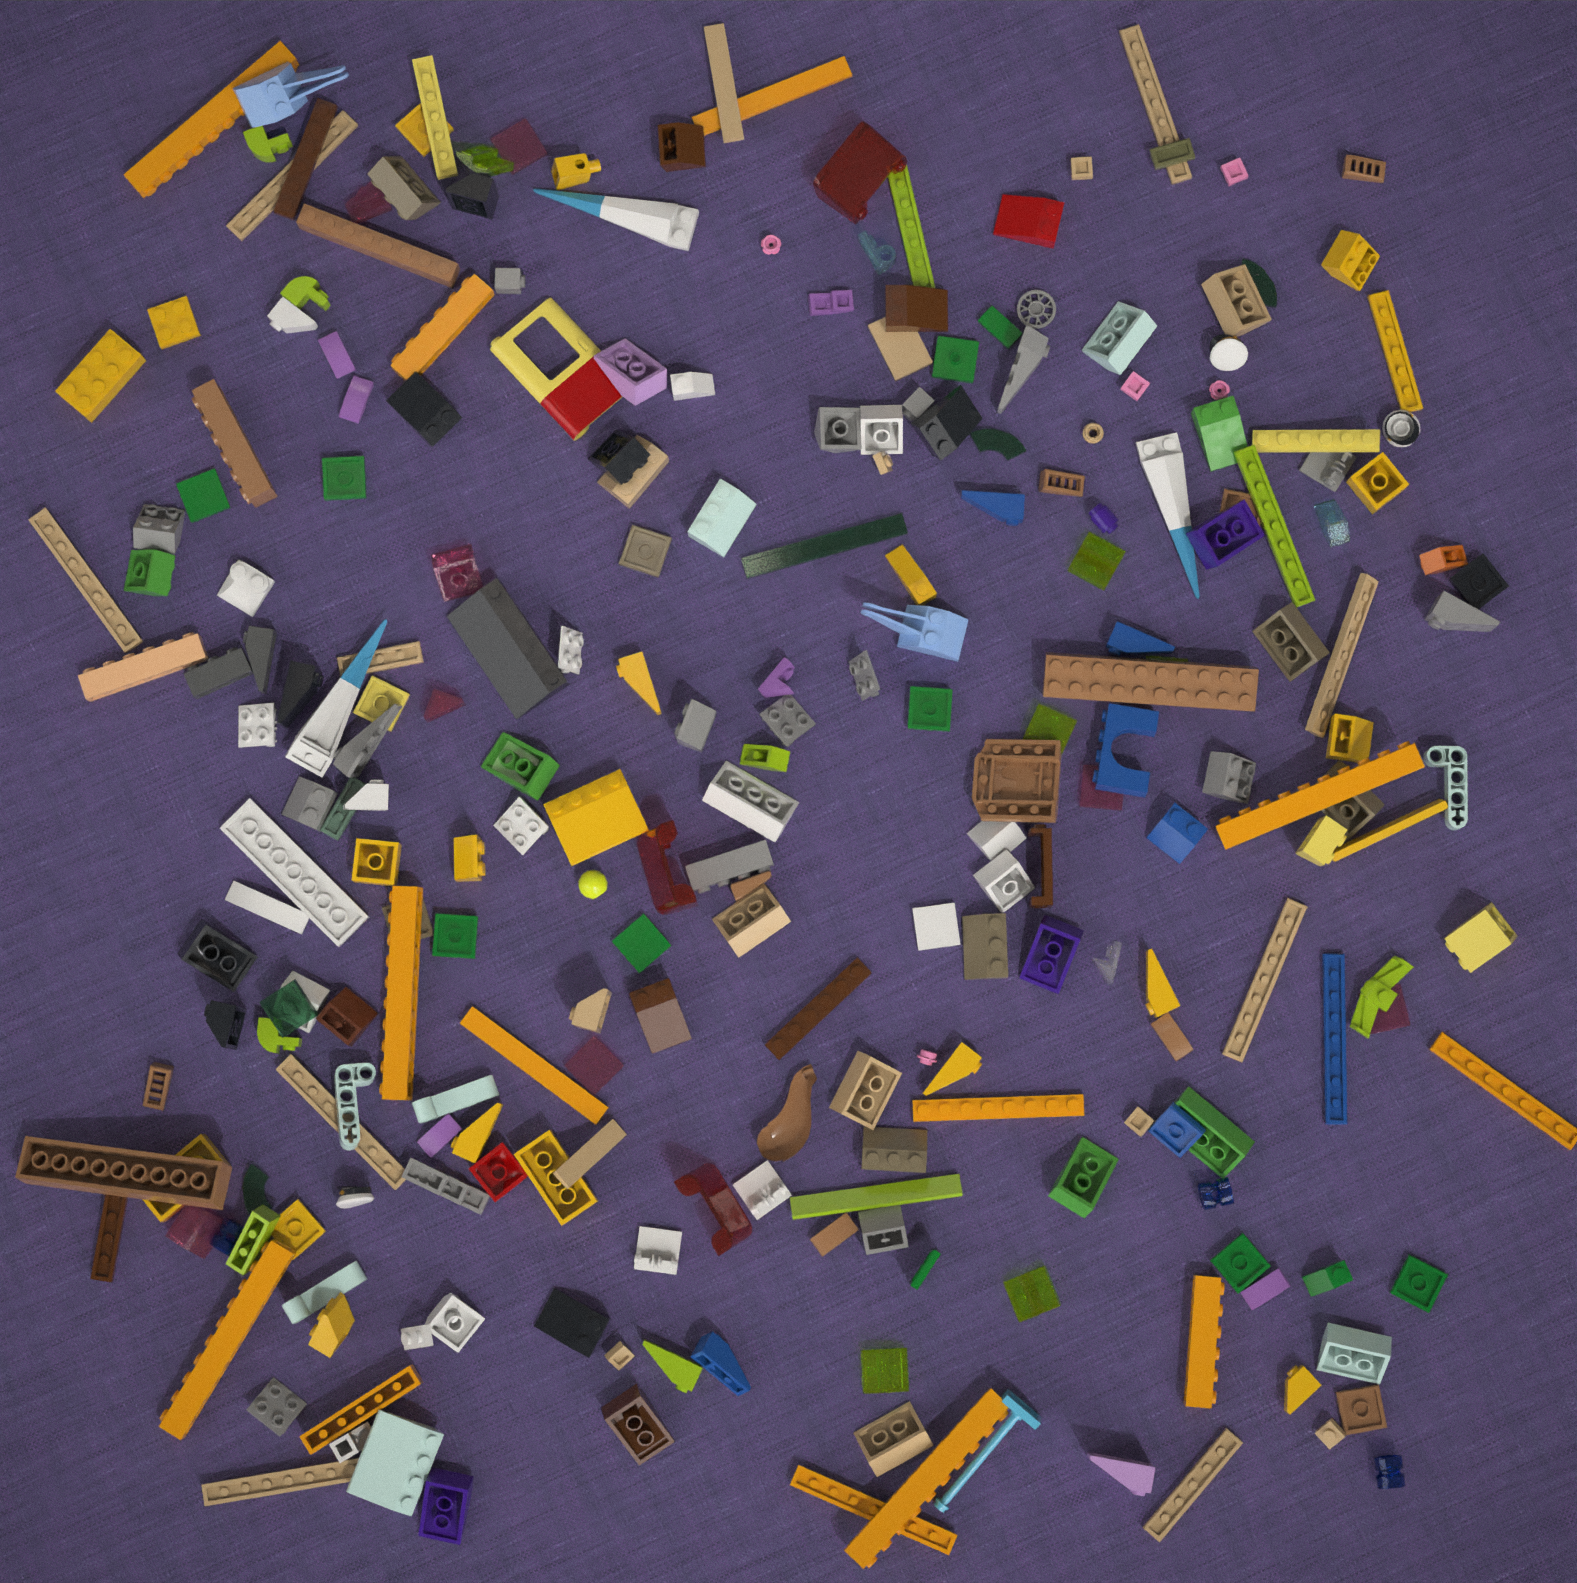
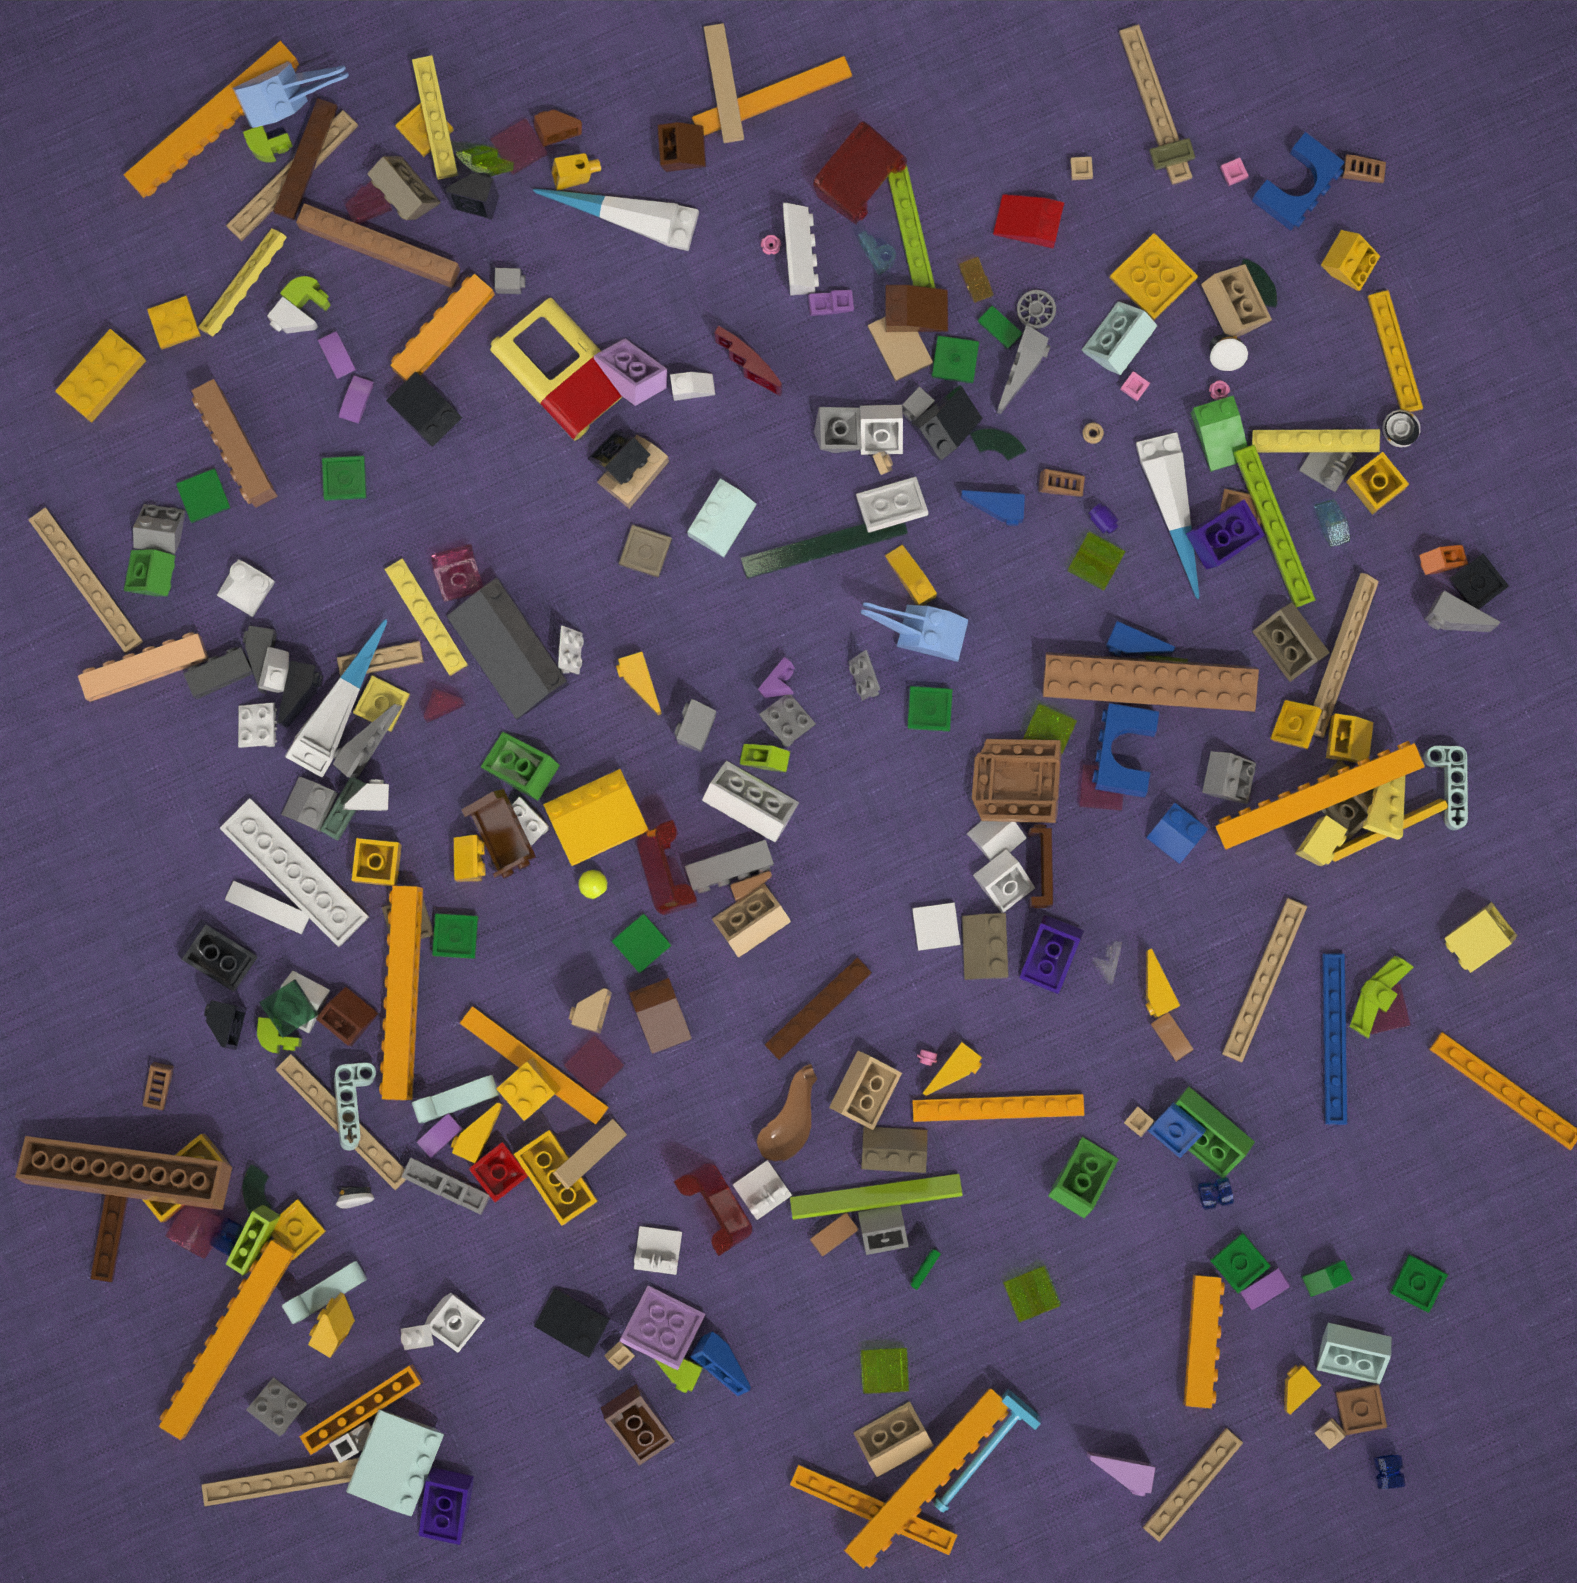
none -> light yellow plate [198,228,287,337]
none -> white slope [258,647,289,693]
none -> light yellow plate [385,558,468,676]
none -> reddish brown panel [461,789,536,879]
none -> yellow brick [496,1057,561,1121]
none -> dark orange slope [534,110,582,147]
none -> lavender plate [619,1286,705,1370]
none -> dark red slope [715,326,782,396]
none -> white slope [783,203,819,296]
none -> white plate [856,477,928,533]
none -> clear yellow slope [958,257,994,303]
none -> yellow plate [1109,233,1198,321]
none -> blue arch [1252,132,1345,231]
none -> yellow plate [1270,700,1322,749]
none -> light yellow wing [1362,776,1405,840]

